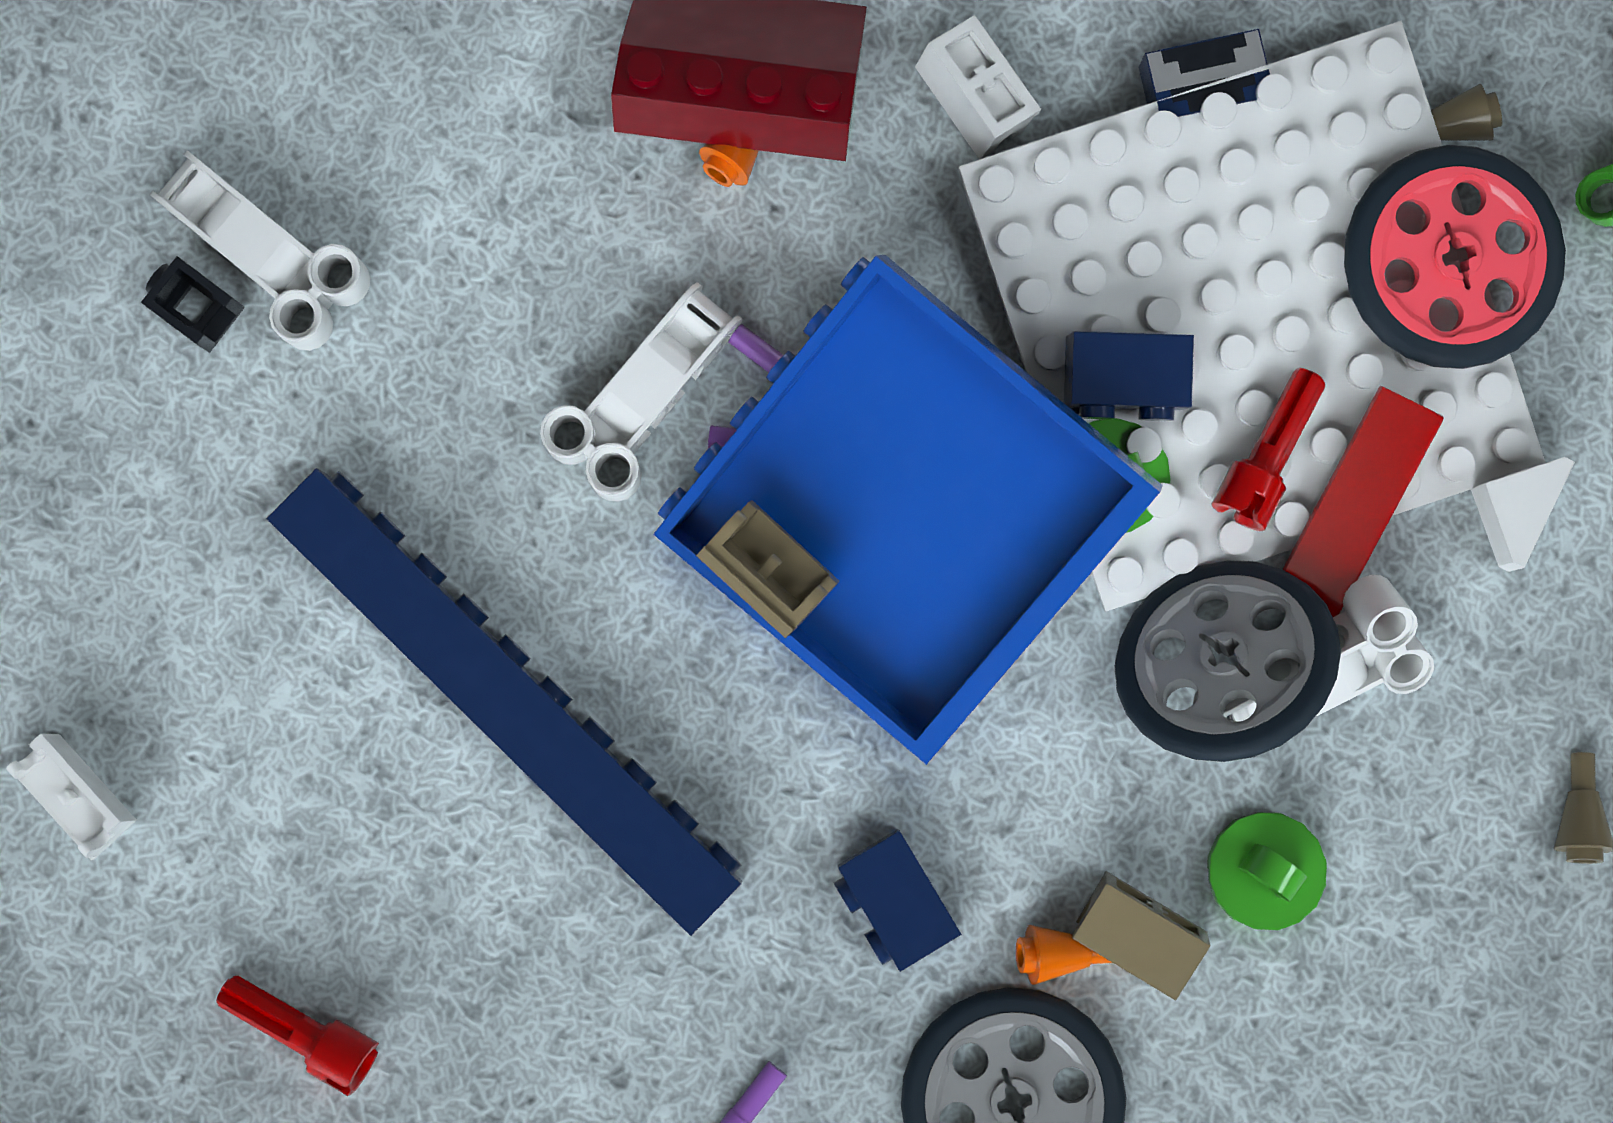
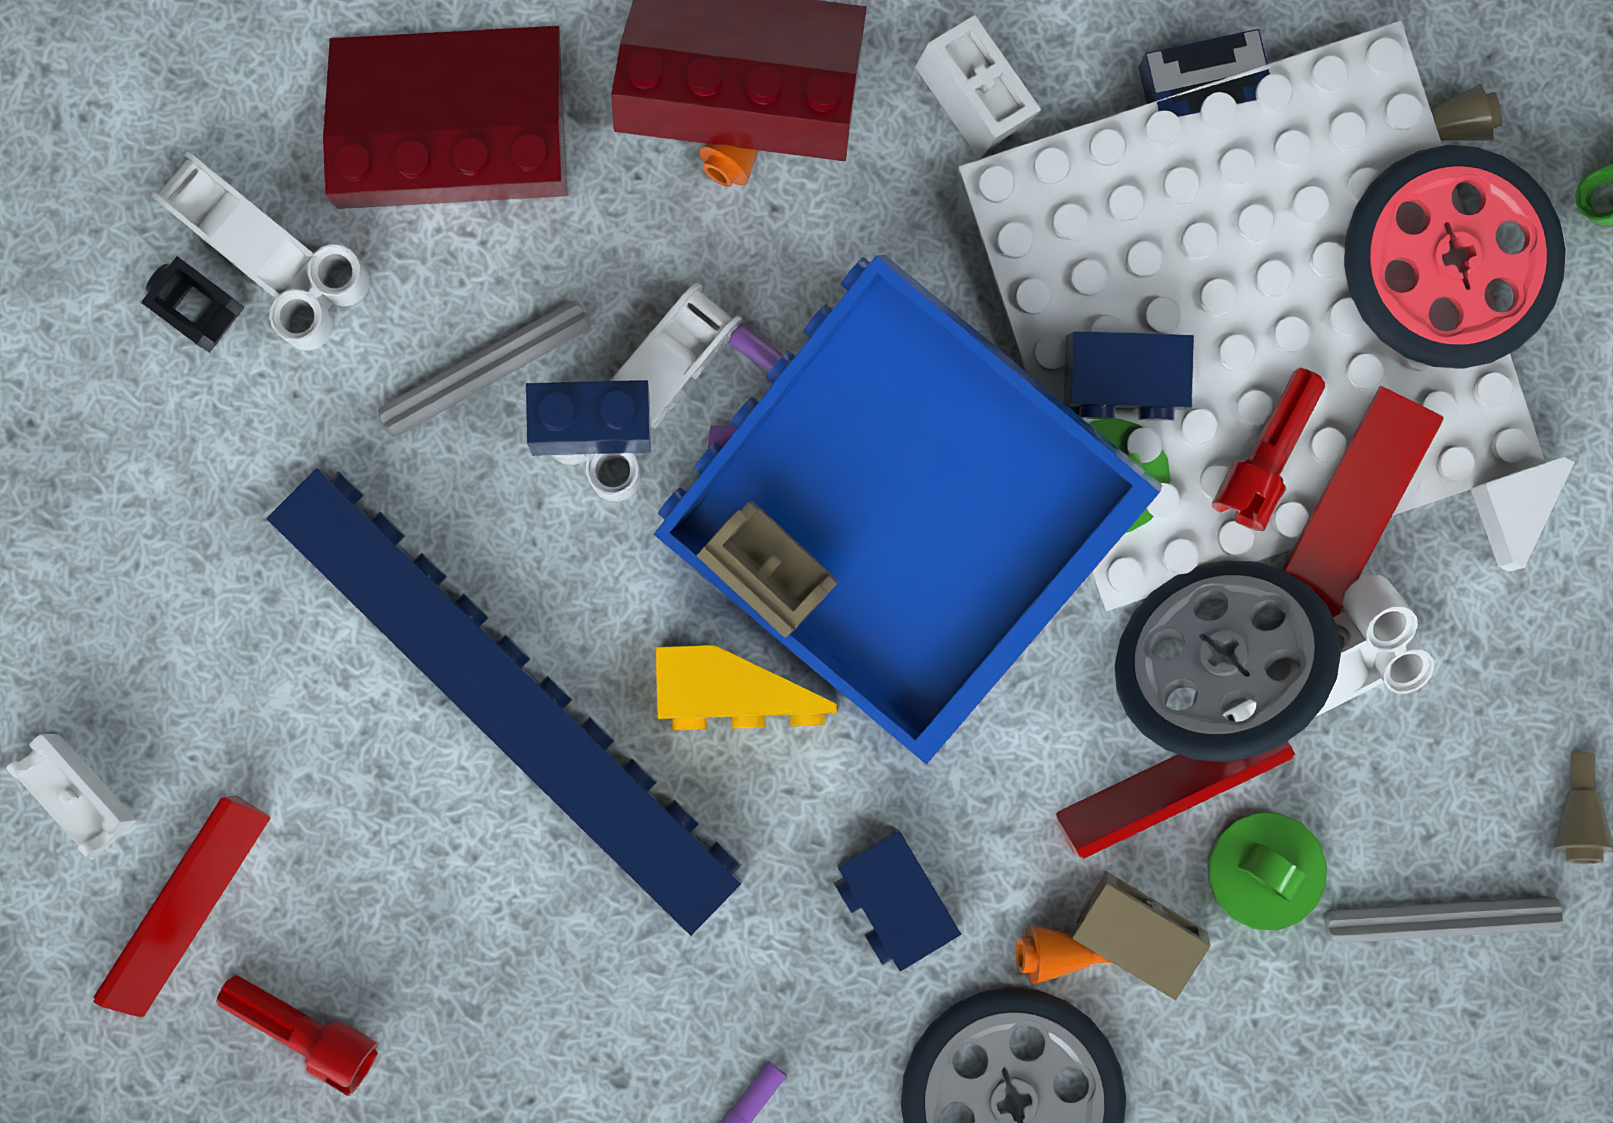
none -> red slope [93,795,271,1017]
none -> dark red slope [323,26,568,209]
none -> light grey axle [378,301,591,436]
none -> dark blue brick [526,380,651,456]
none -> yellow slope [656,645,837,731]
none -> red slope [1056,741,1296,859]
none -> light grey axle [1324,897,1563,943]

